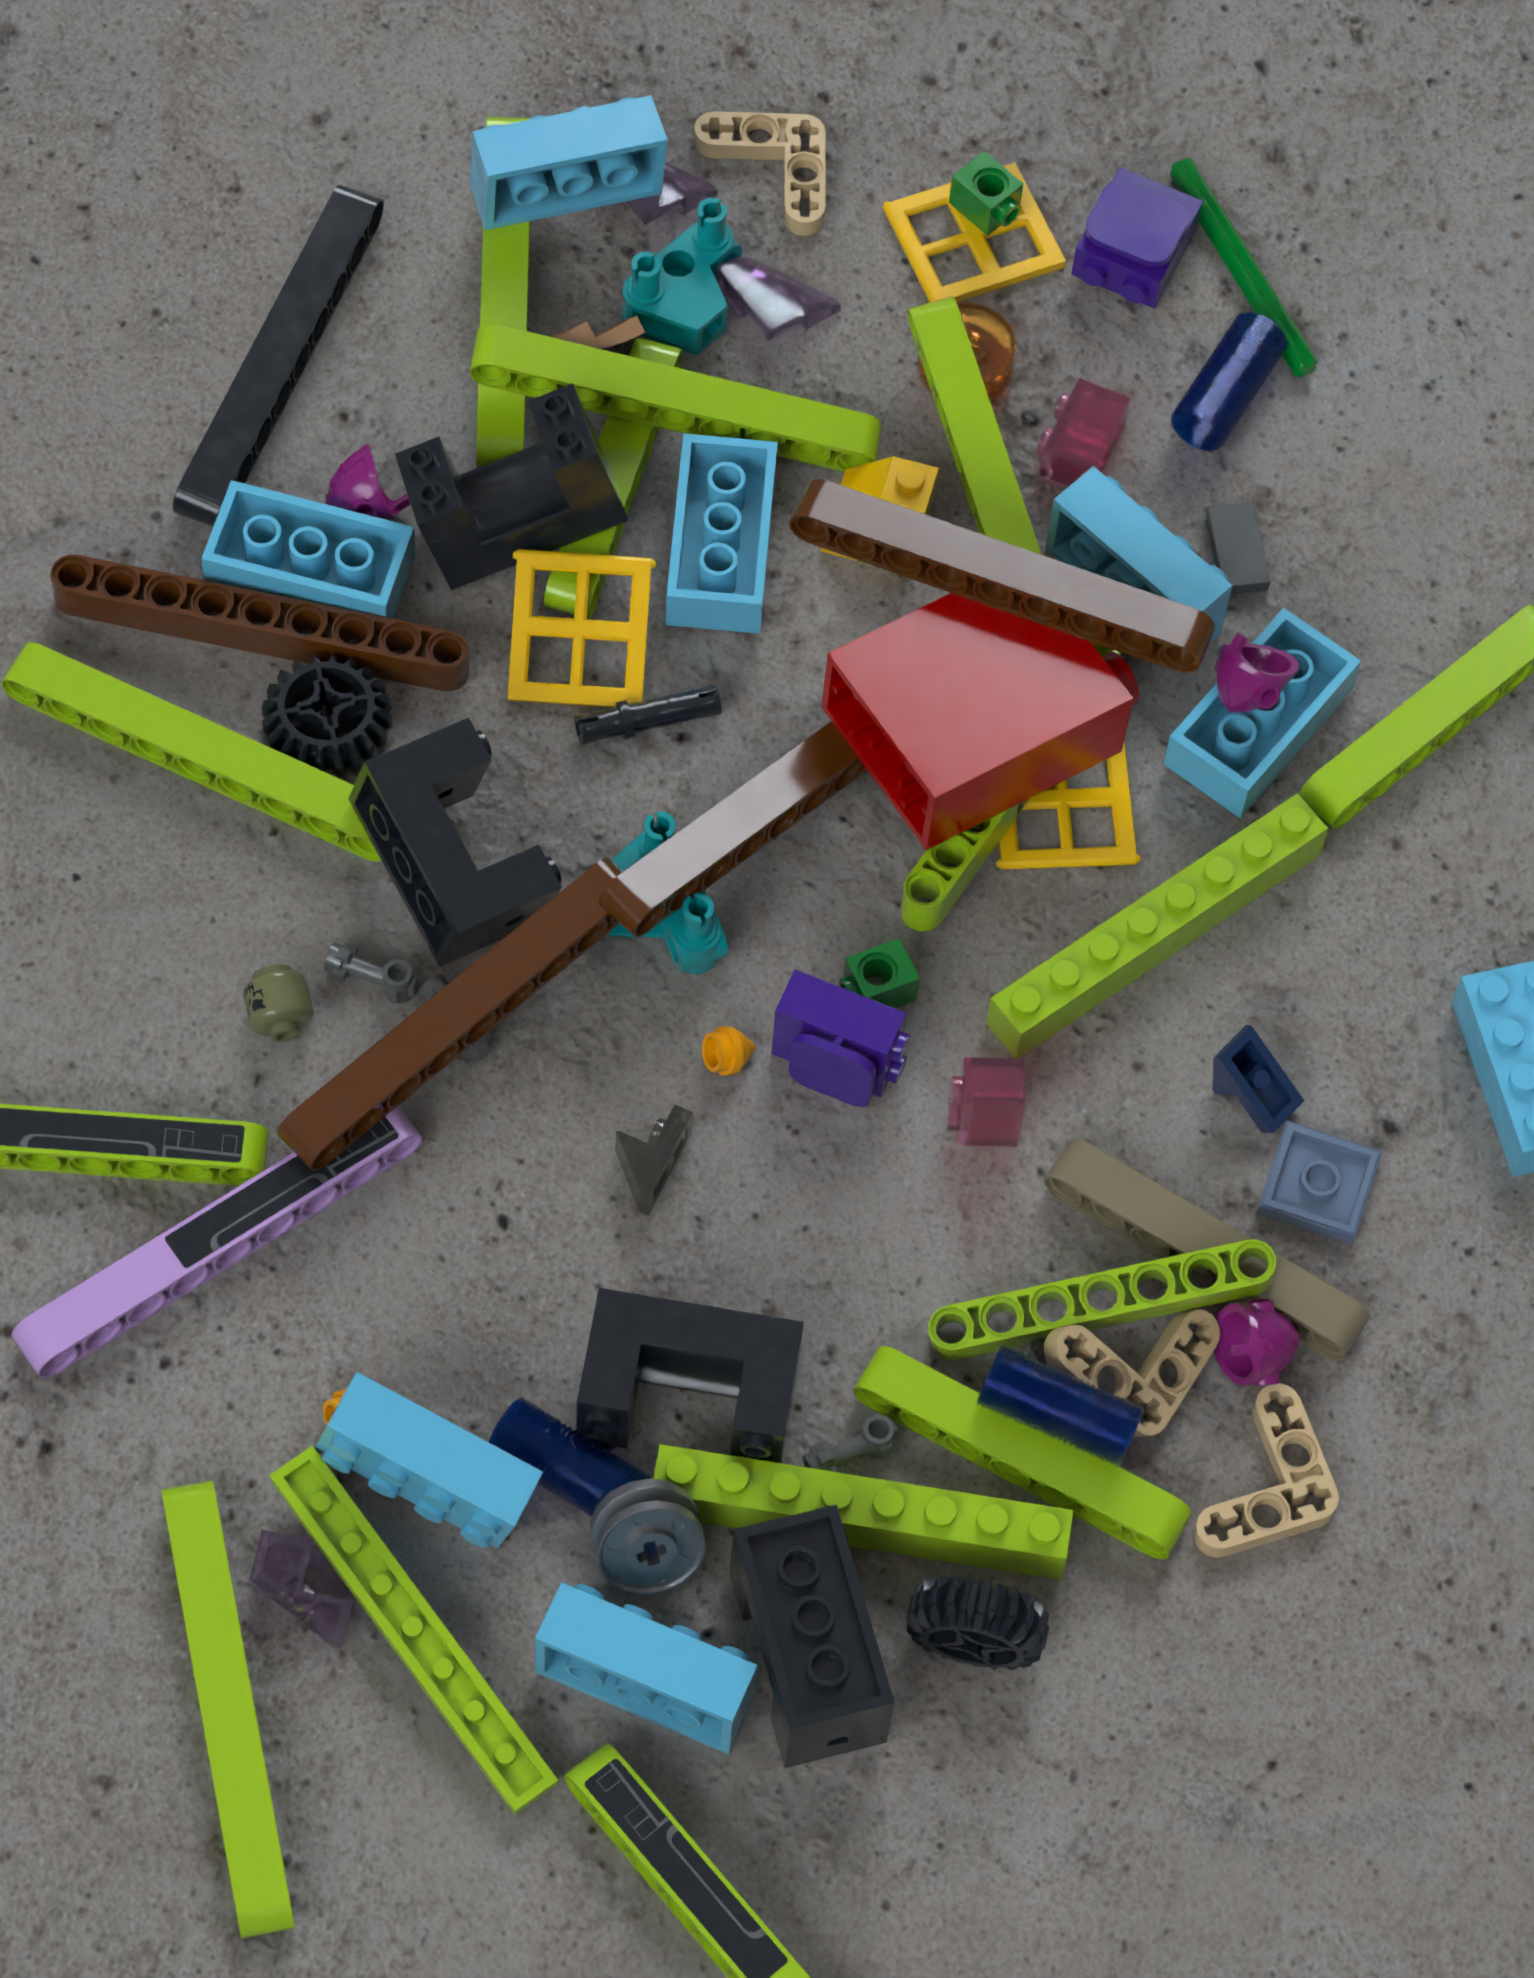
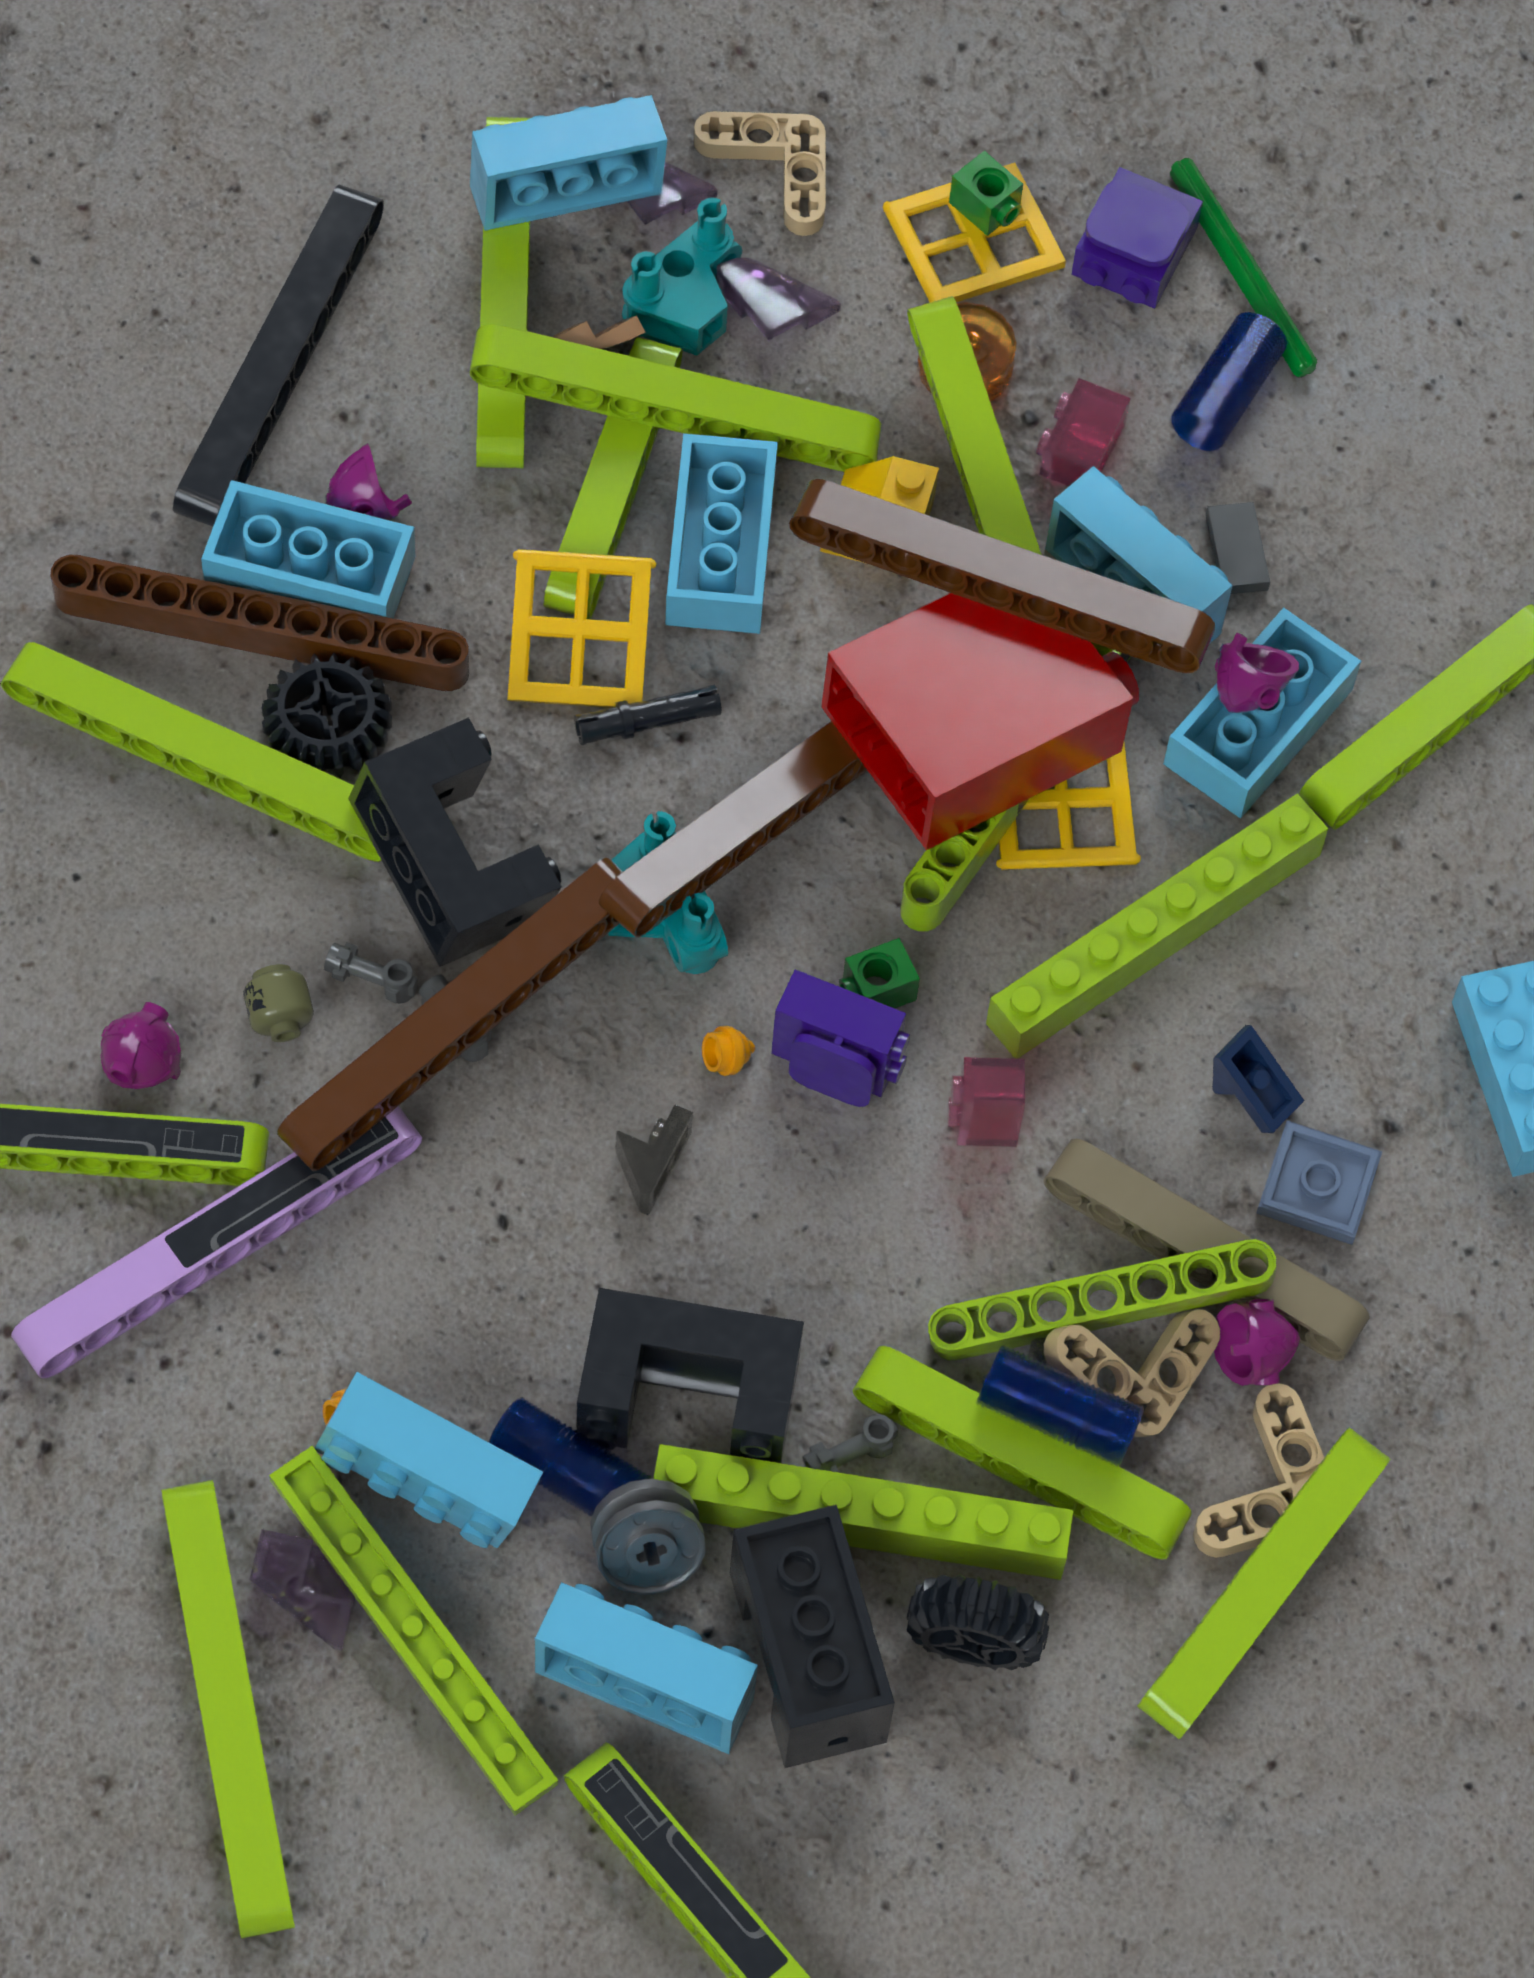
black piece [395,383,629,590] -> none
none -> magenta helmet [101,1002,181,1089]
none -> lime beam [1137,1427,1390,1739]

